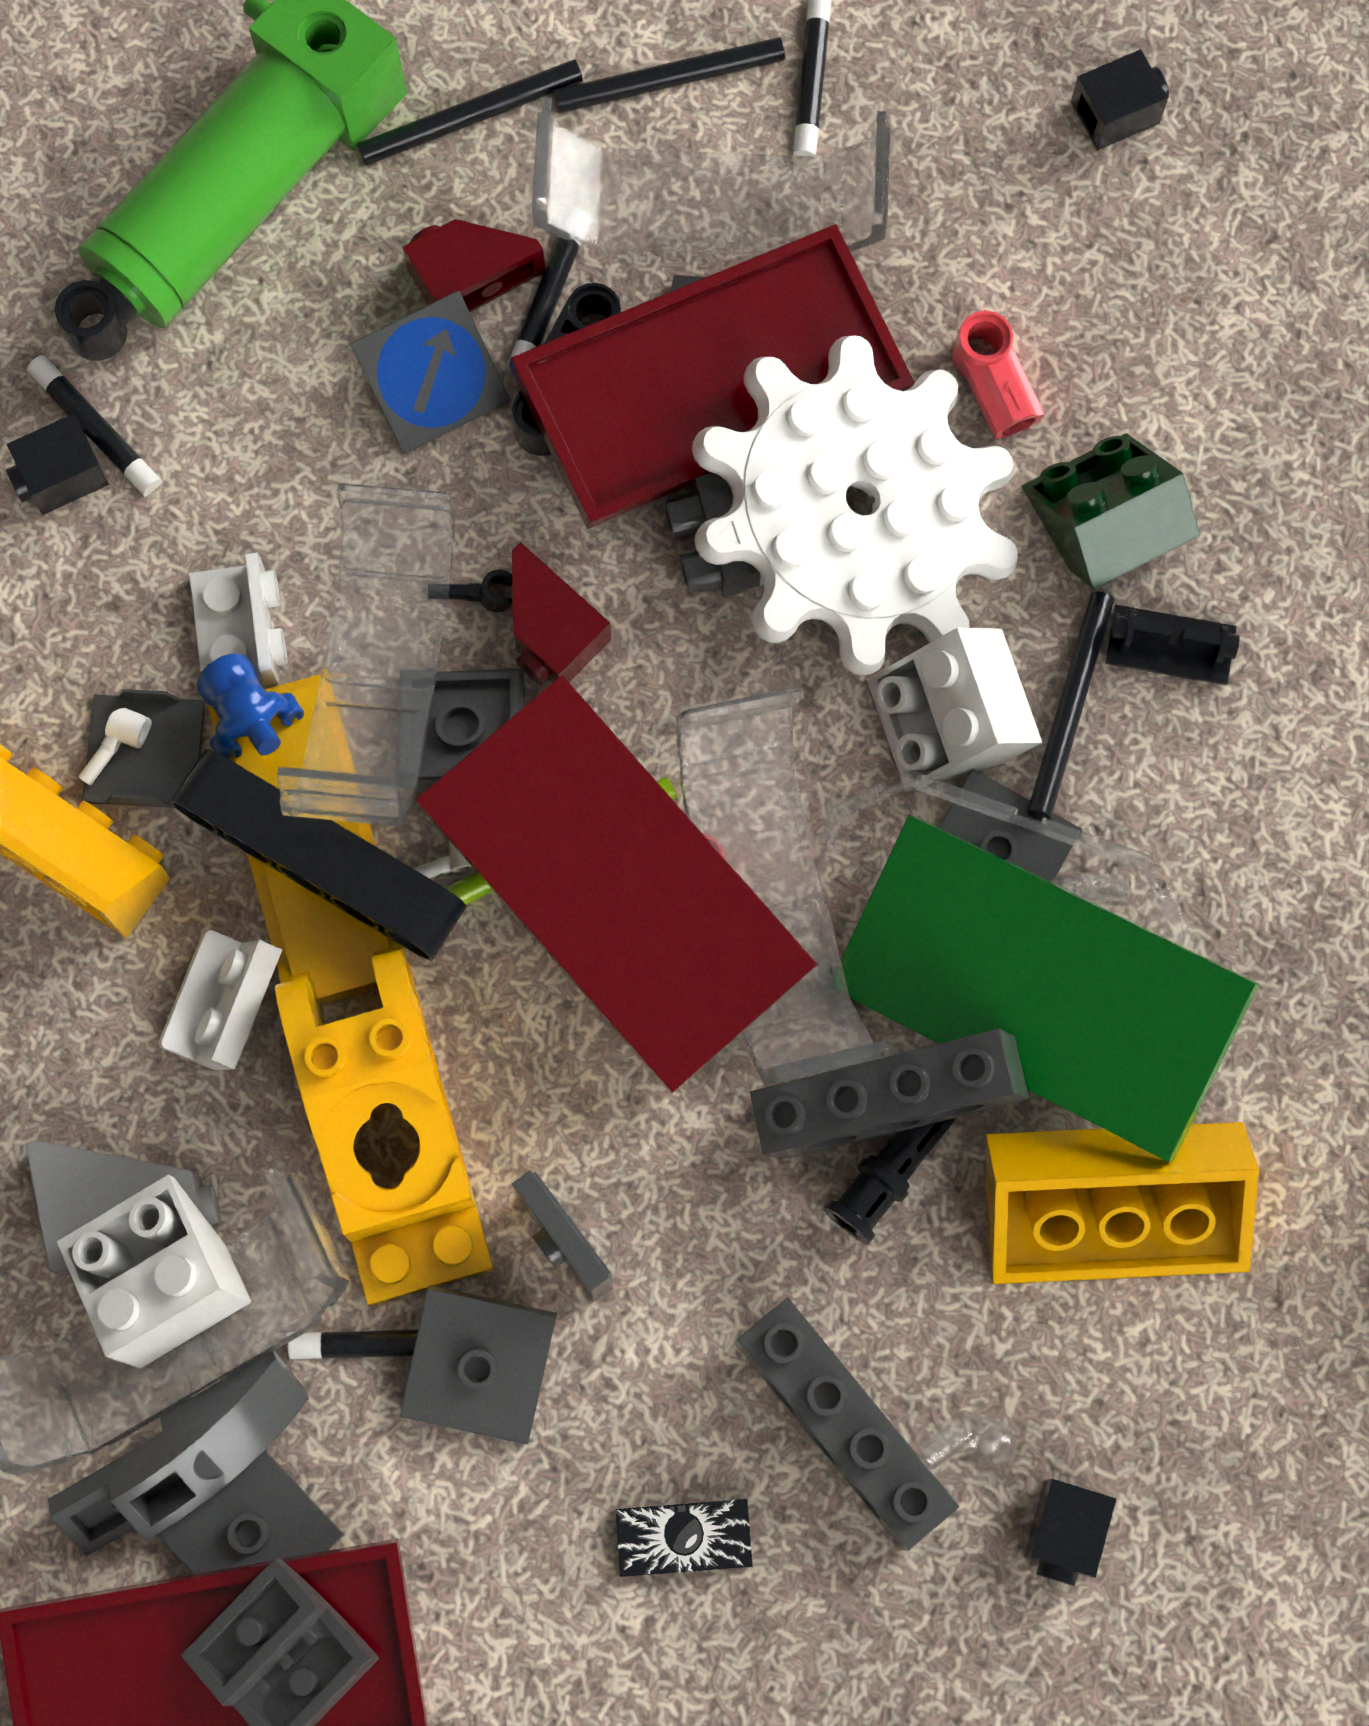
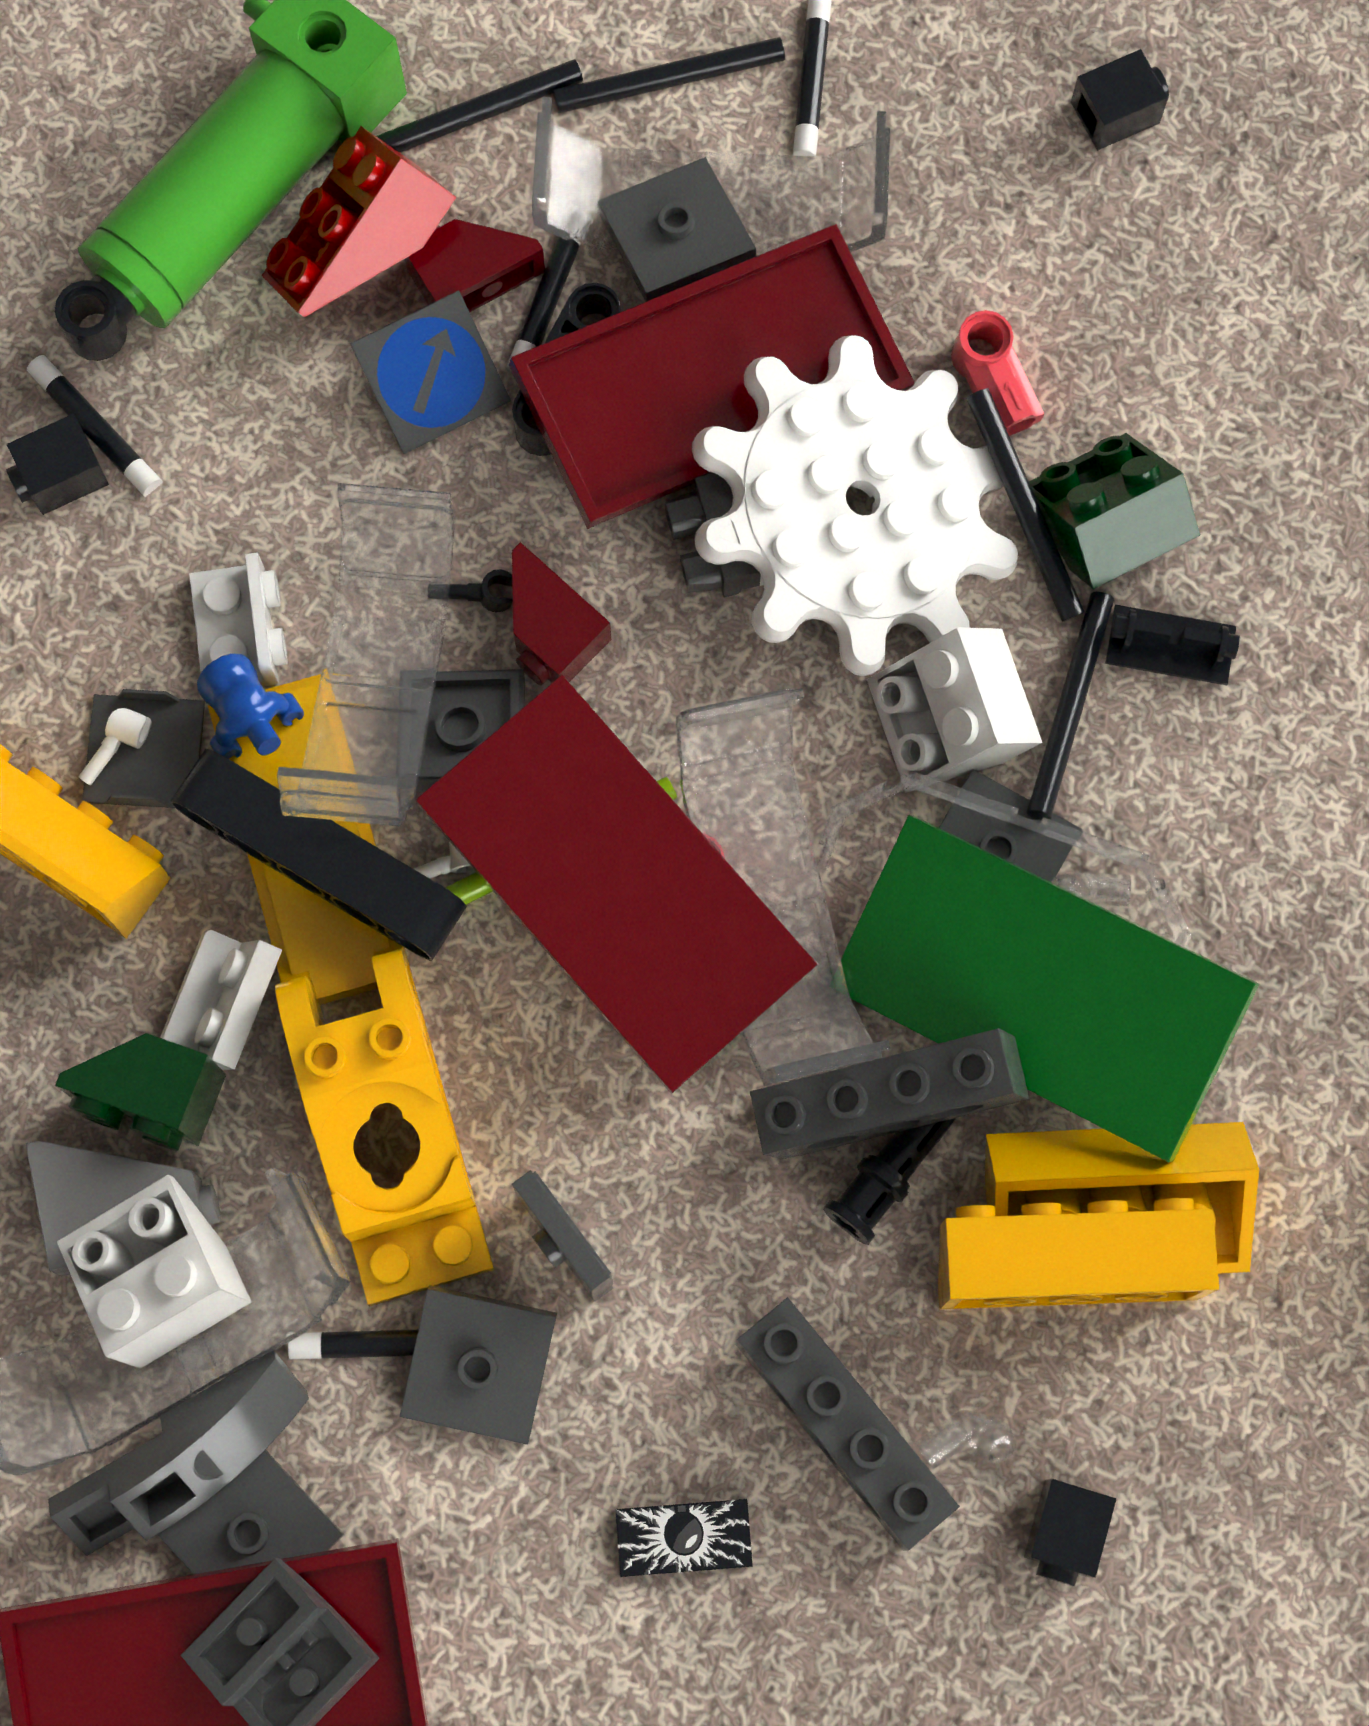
none -> dark green slope [55,1033,226,1151]
none -> red slope [262,126,457,317]
none -> dark grey plate [597,157,756,302]
none -> yellow slope [938,1198,1219,1310]
none -> black bar [966,388,1085,622]

